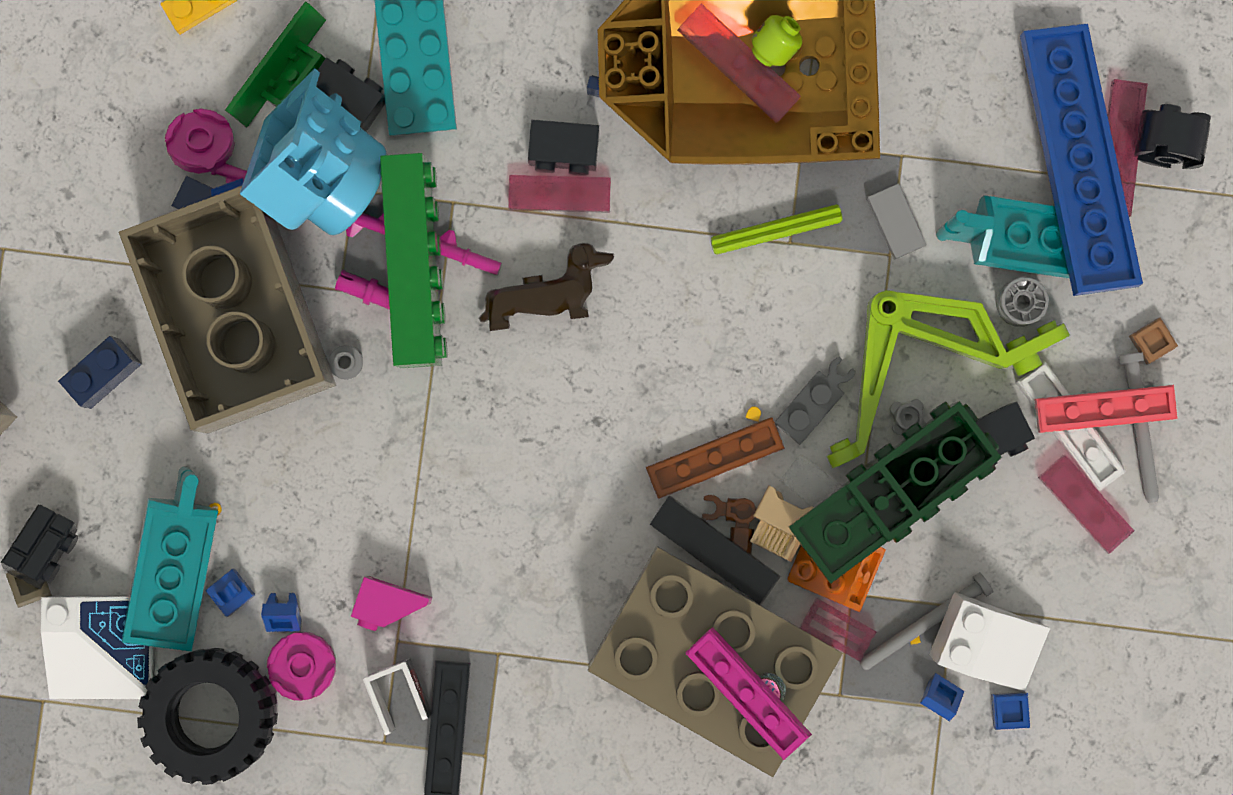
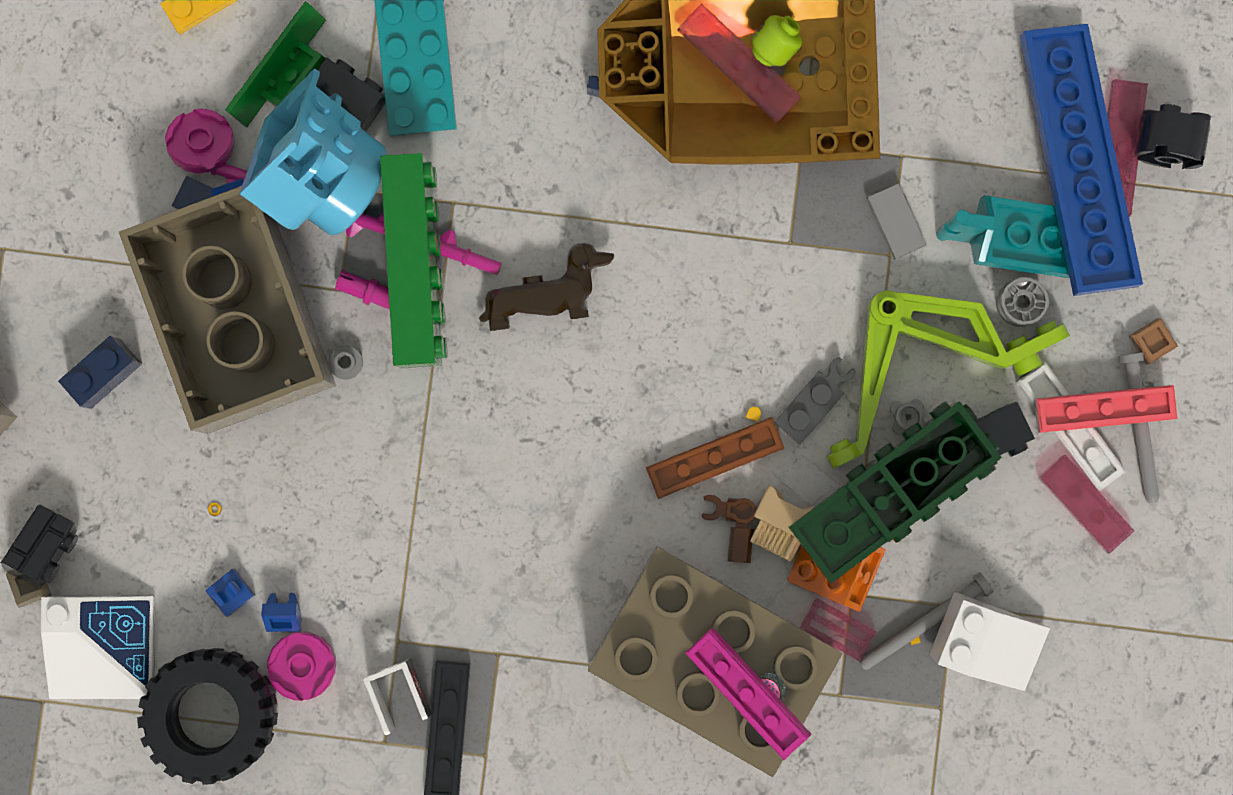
teal hinge [122,466,218,652] -> none
dark pink slope [350,576,433,631] -> none
clear pink tile [508,175,611,213] -> none
black brick [528,120,600,176] -> none
black tile [650,496,781,605] -> none
lime axle [711,204,843,255] -> none
blue plate [920,673,965,722] -> none
blue tile [991,692,1030,730] -> none

